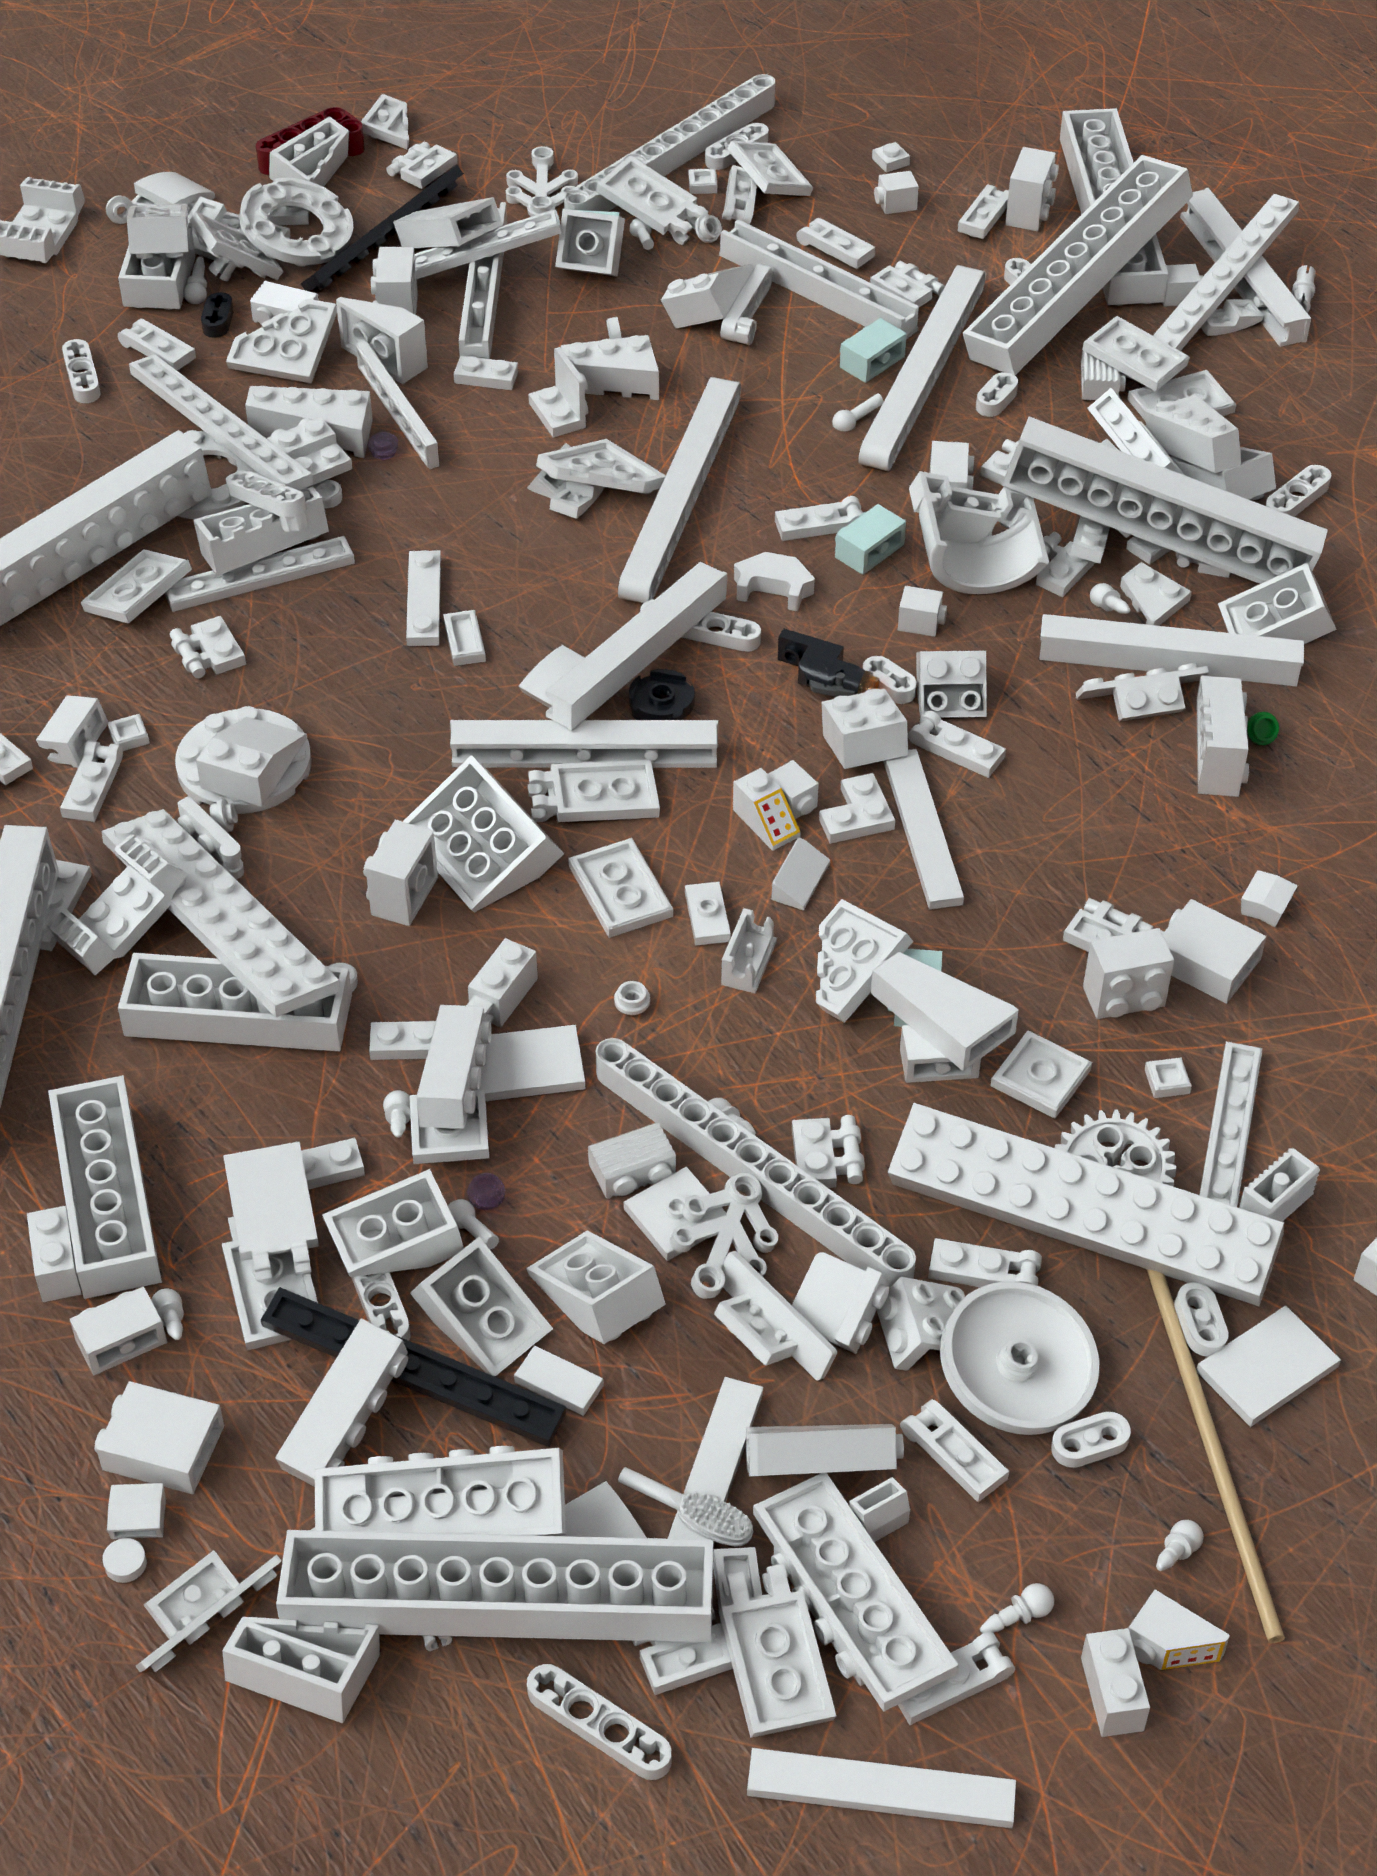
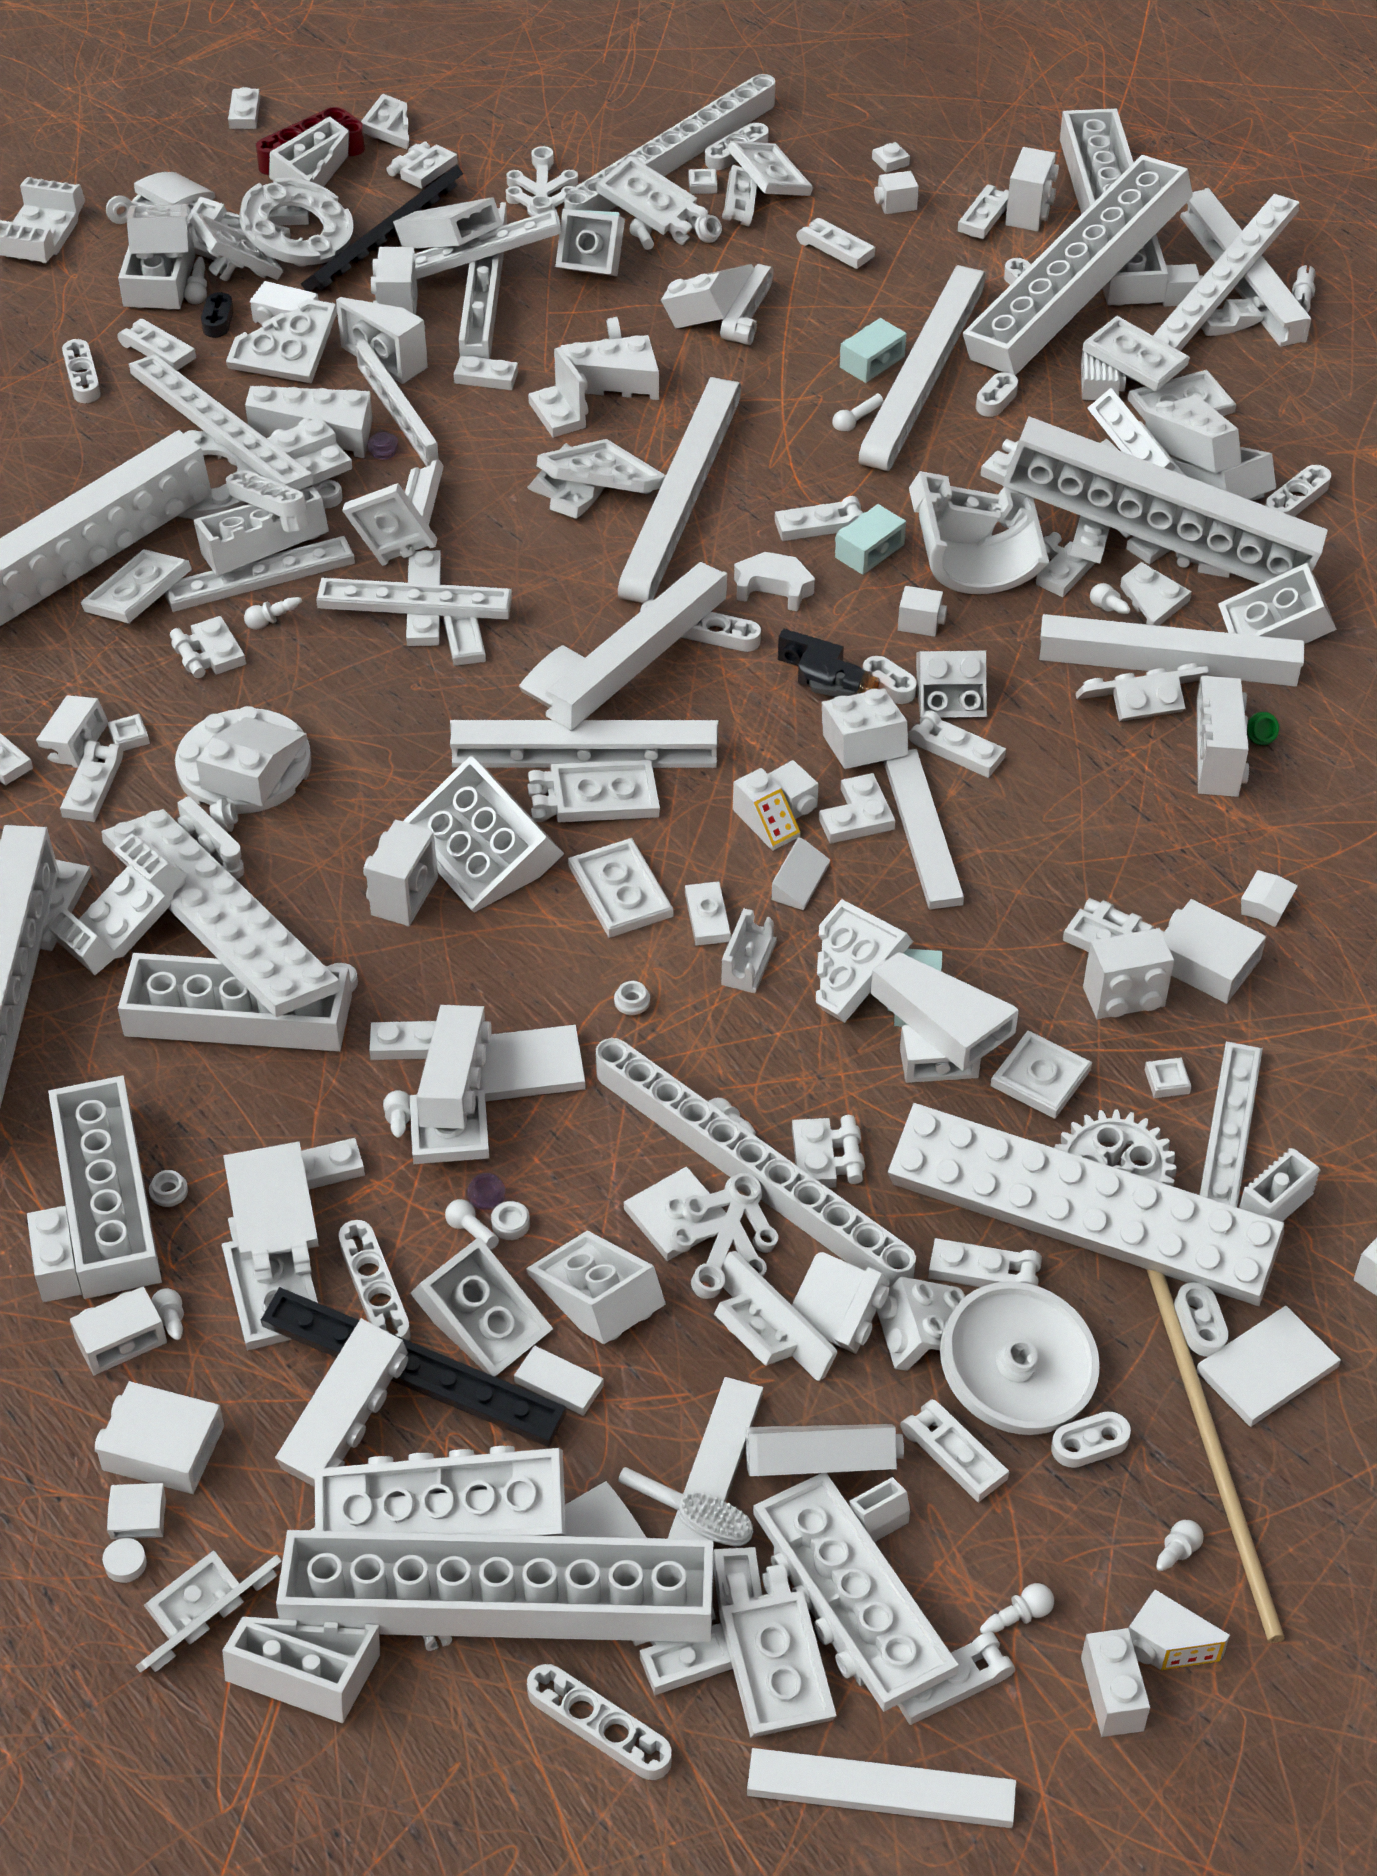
white slope [322,1169,464,1277] -> none
white brick [466,938,538,1027] -> none
white brick [588,1122,676,1199] -> none
black plate [629,669,695,720] -> none
white tile [719,220,919,340] -> none
white plate [870,261,945,307] -> none
white brick [930,441,974,490] -> none
none -> white plate [149,1170,188,1207]
none -> white plate [228,87,260,129]
none -> white bar [244,597,302,629]
none -> white tile [316,578,512,619]
none -> white bracket [342,459,444,566]
none -> white tile [491,1201,530,1240]

